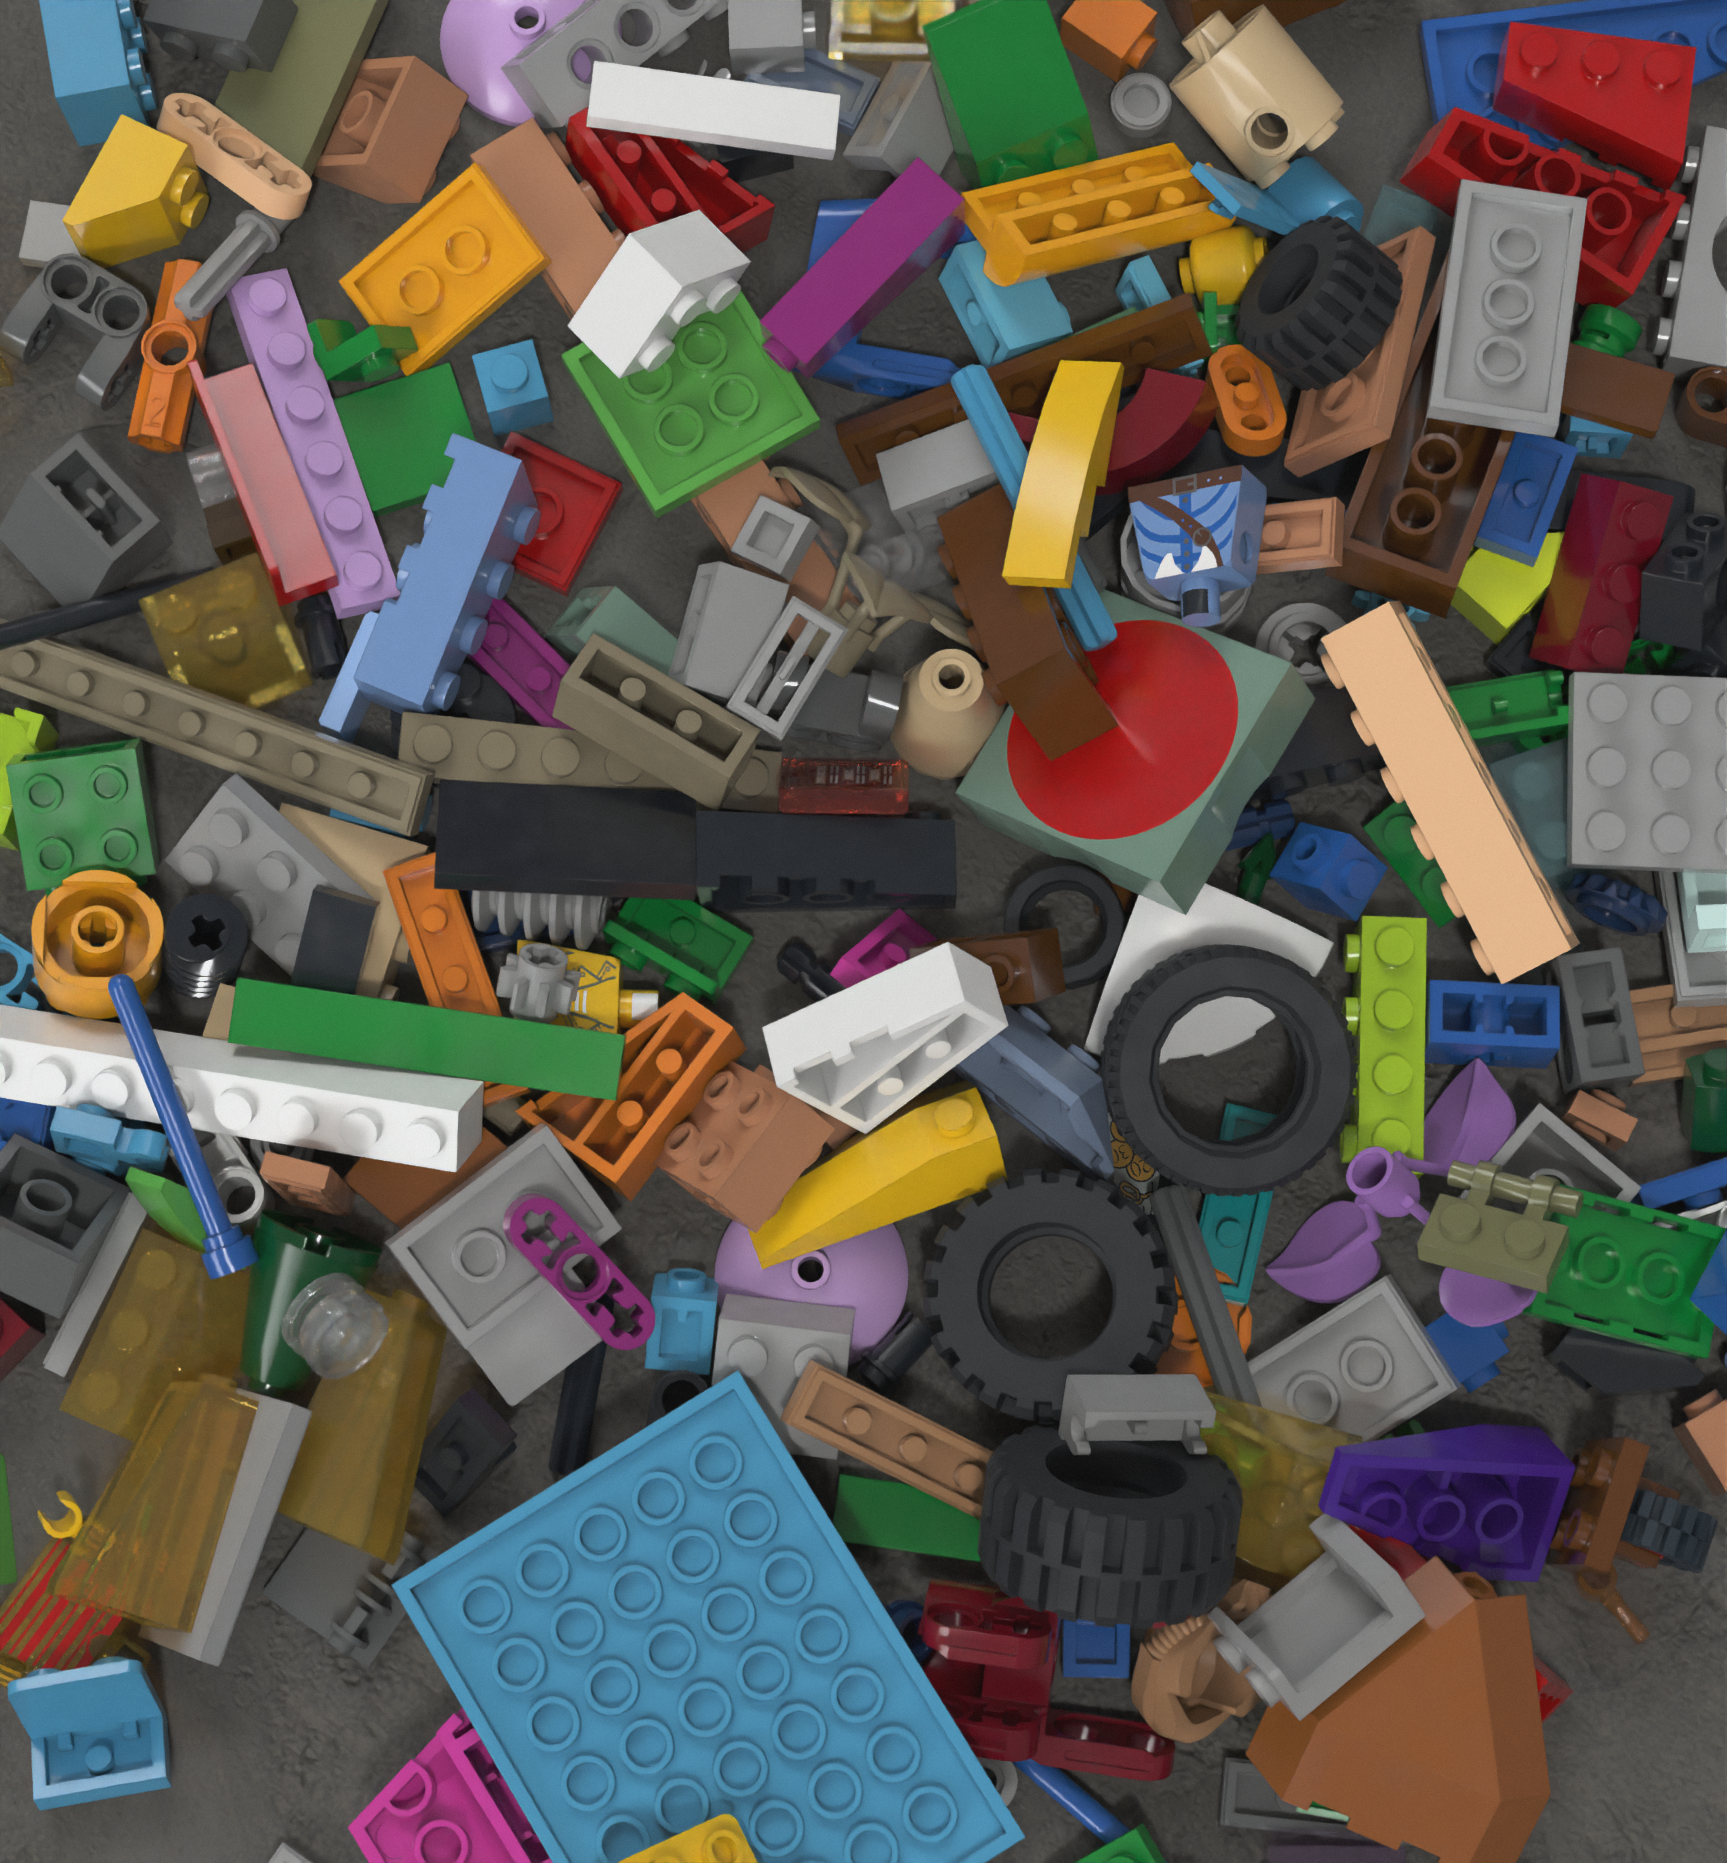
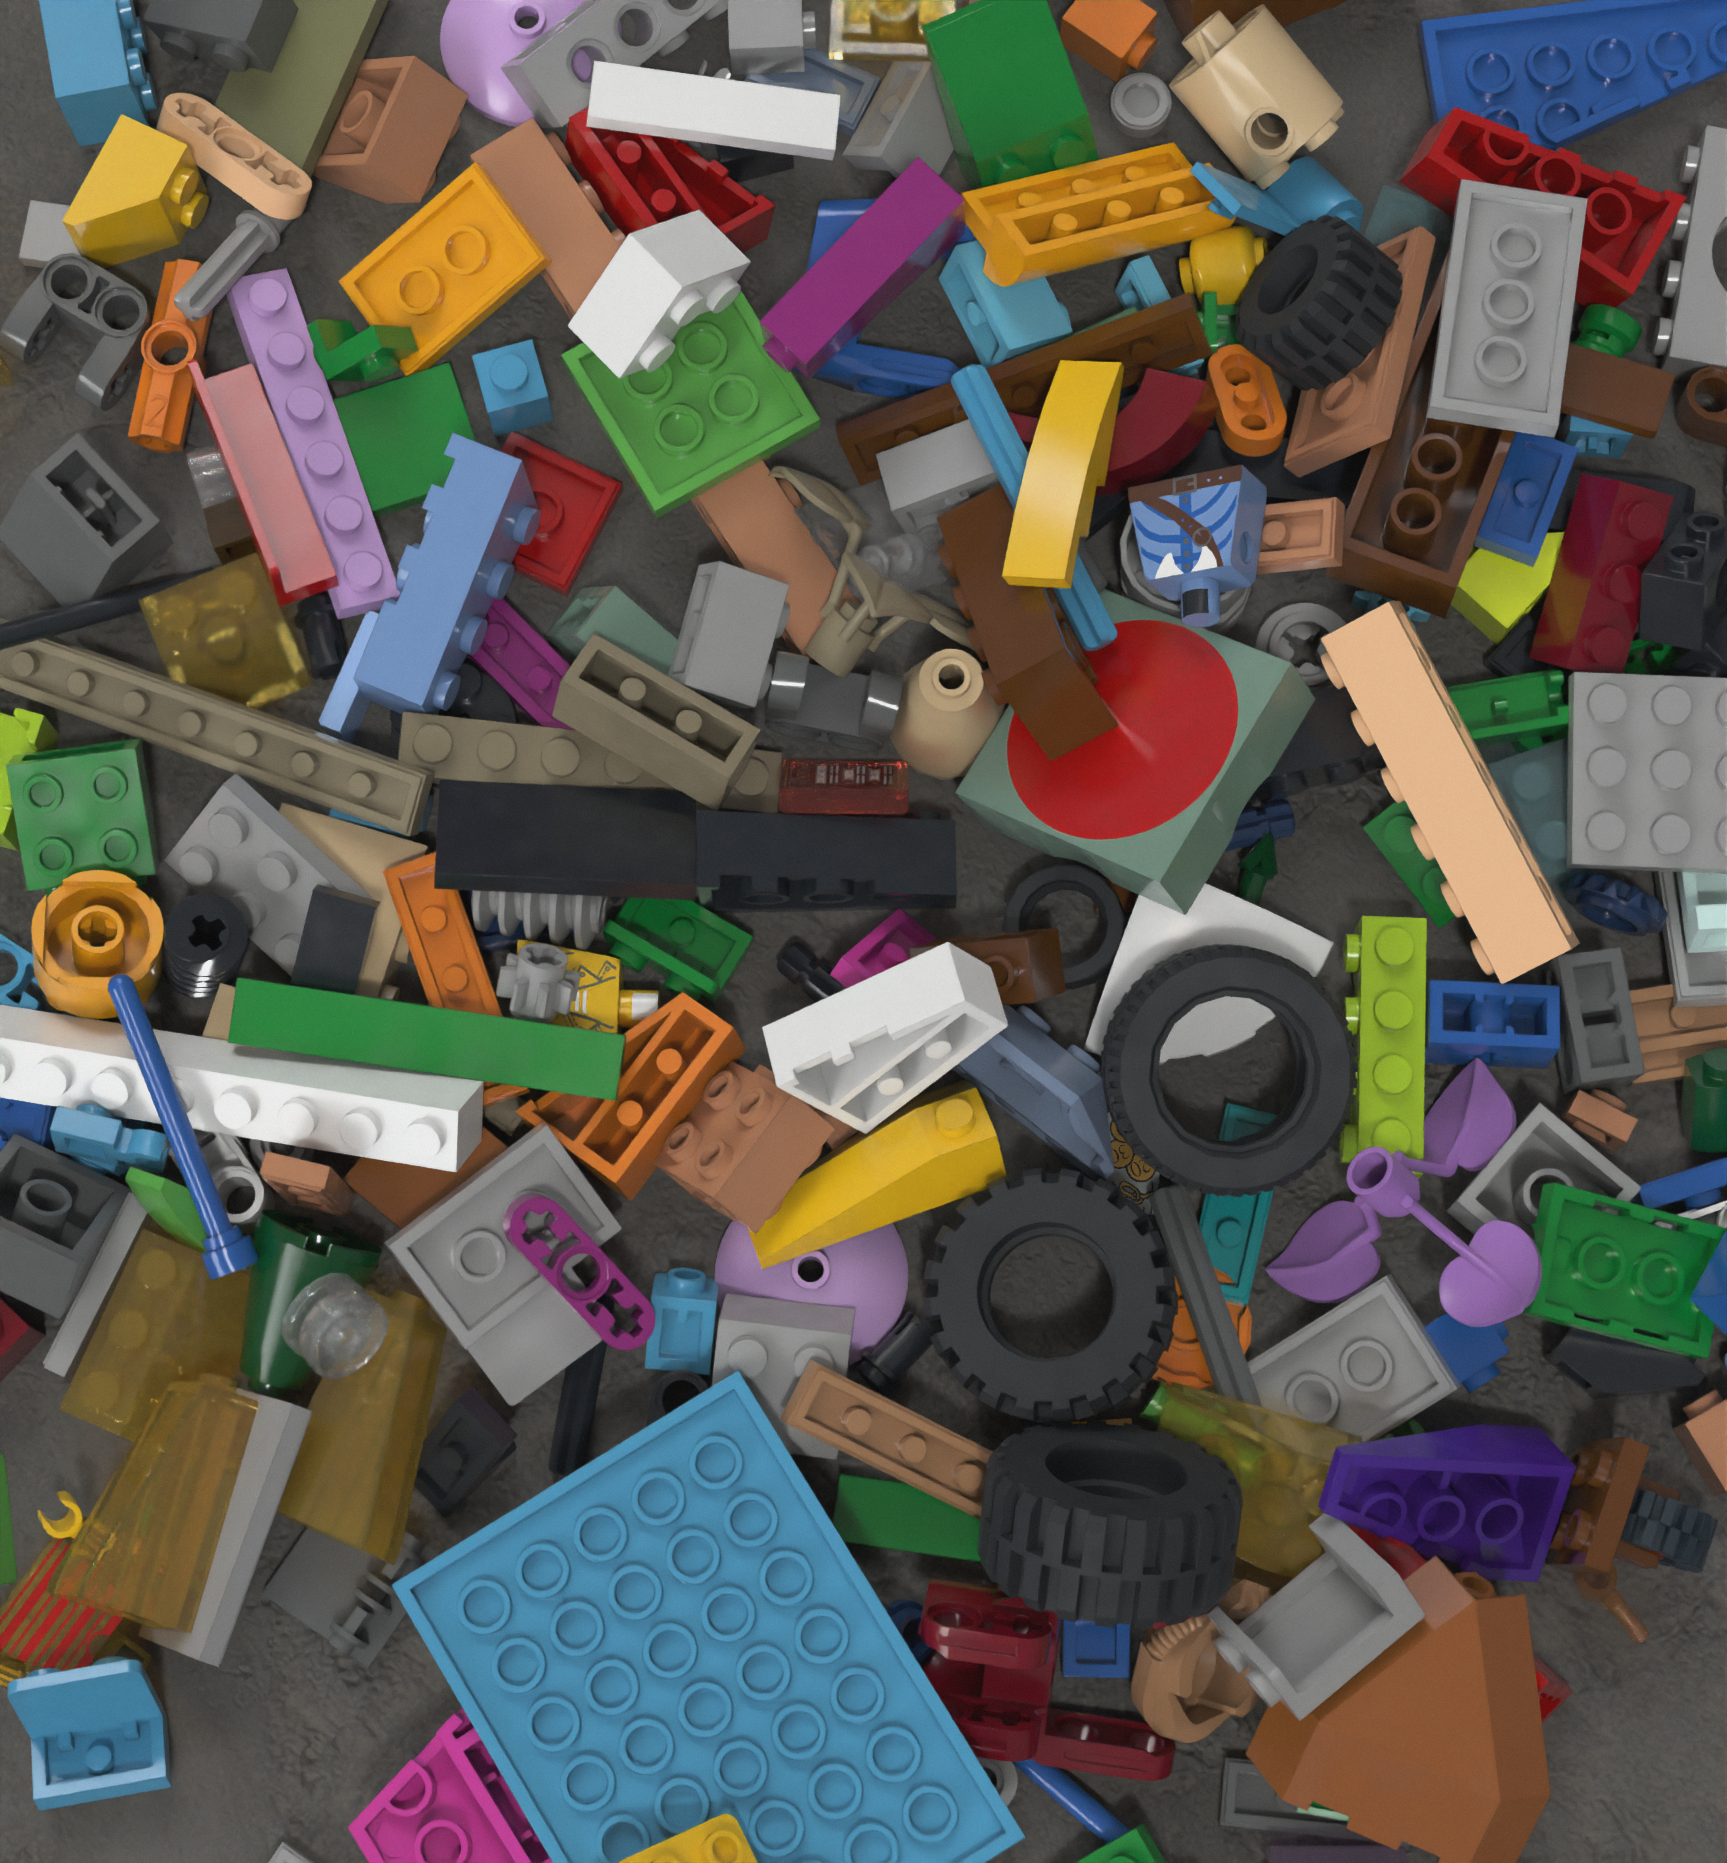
light grey tile [726,596,849,742] -> none
light grey plate [730,495,820,582] -> none
light grey hinge [1058,1374,1216,1455] -> none
blue brick [1269,822,1388,922] -> none
olive plate [1417,1160,1584,1294] -> none
red wedge [1492,21,1697,190] -> none

